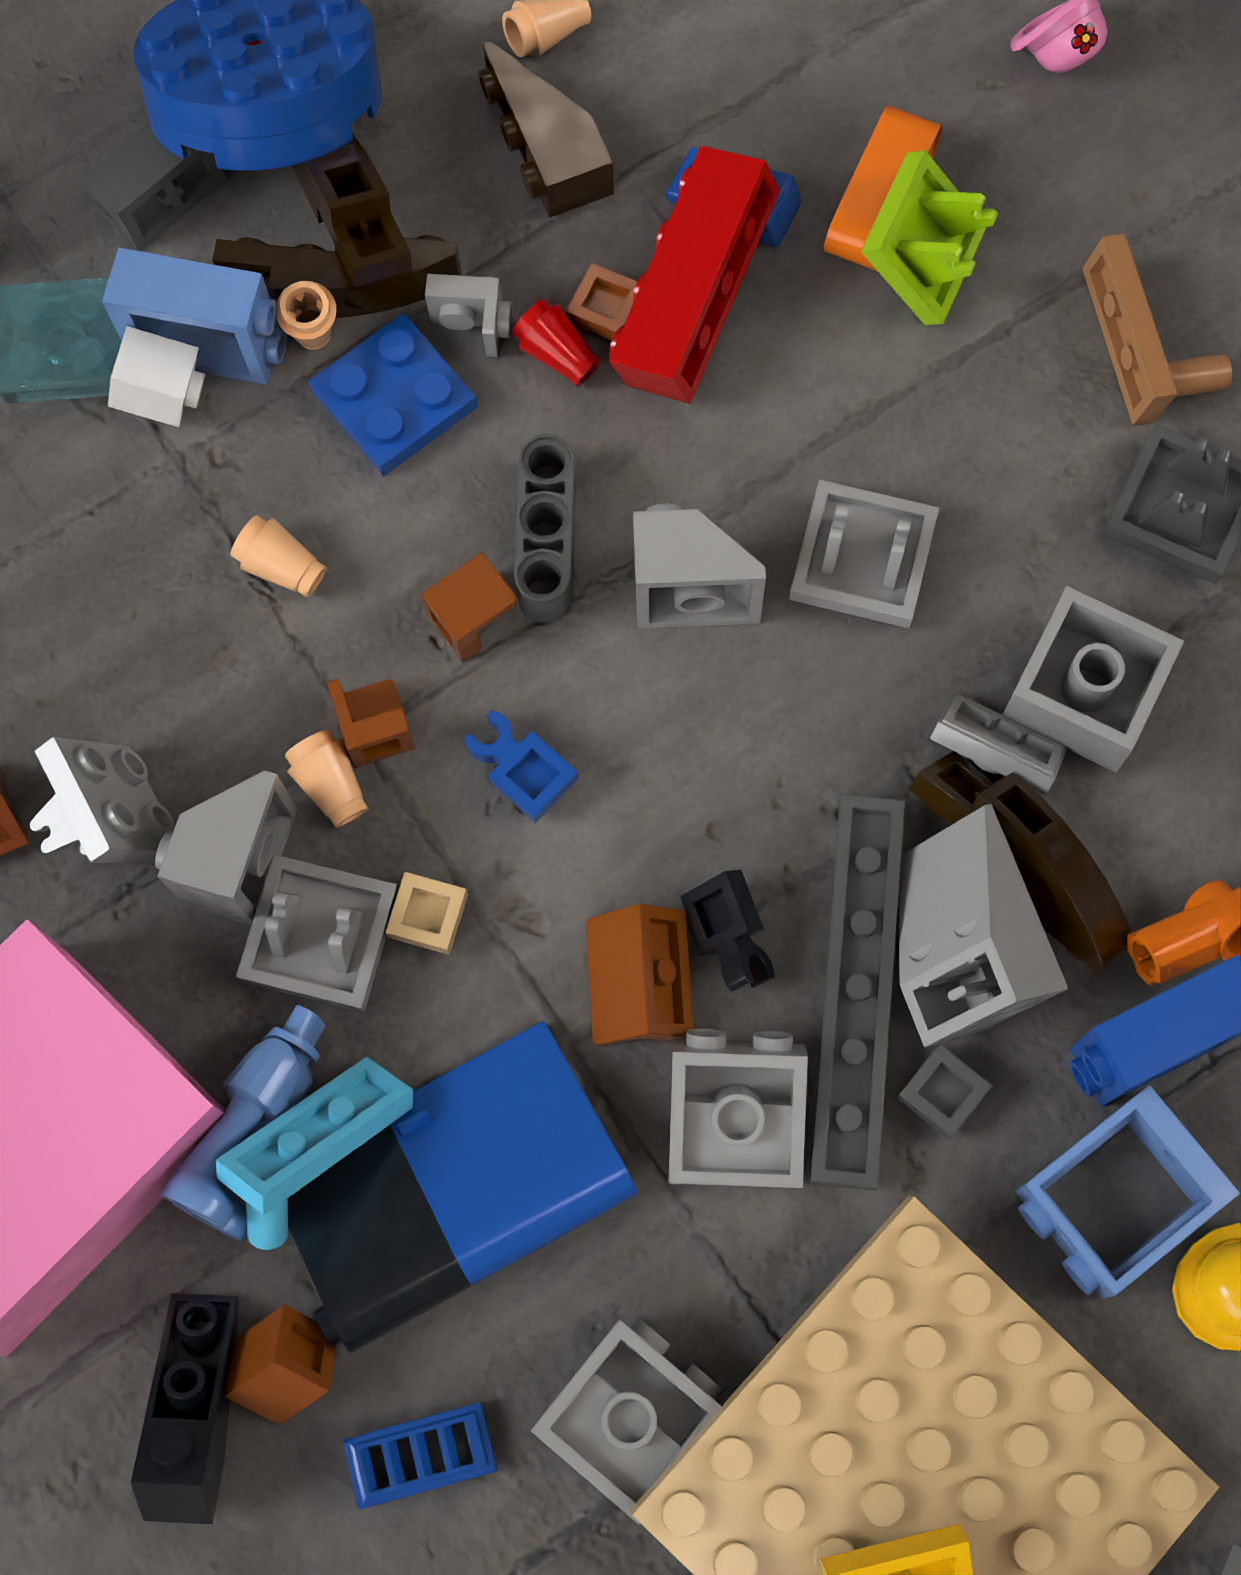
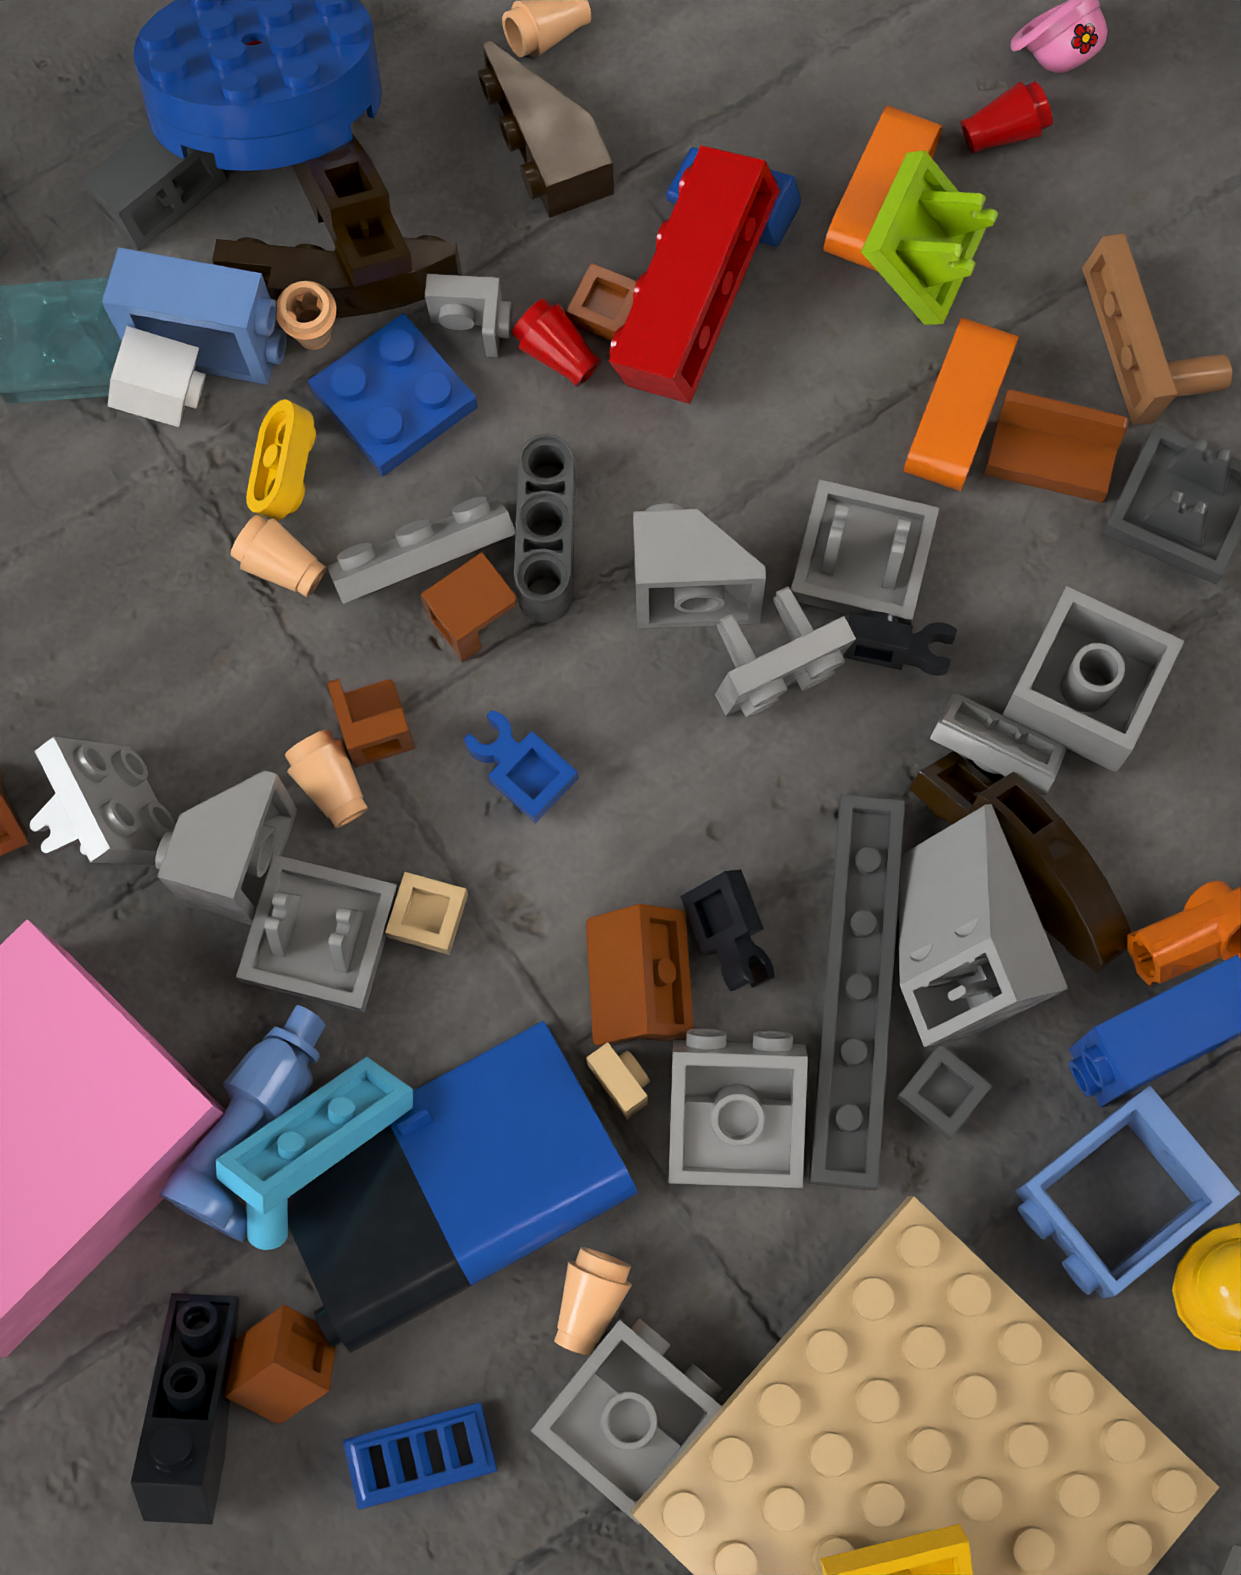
none -> yellow plate [246,399,316,521]
none -> light grey plate [327,497,516,604]
none -> light nougat cone [554,1247,632,1356]
none -> tan plate [586,1042,650,1120]
none -> light grey plate [715,586,856,718]
none -> black plate [842,611,957,676]
none -> orange beam [903,317,1019,492]
none -> red cone [961,81,1053,154]
none -> dark orange panel [984,390,1129,503]

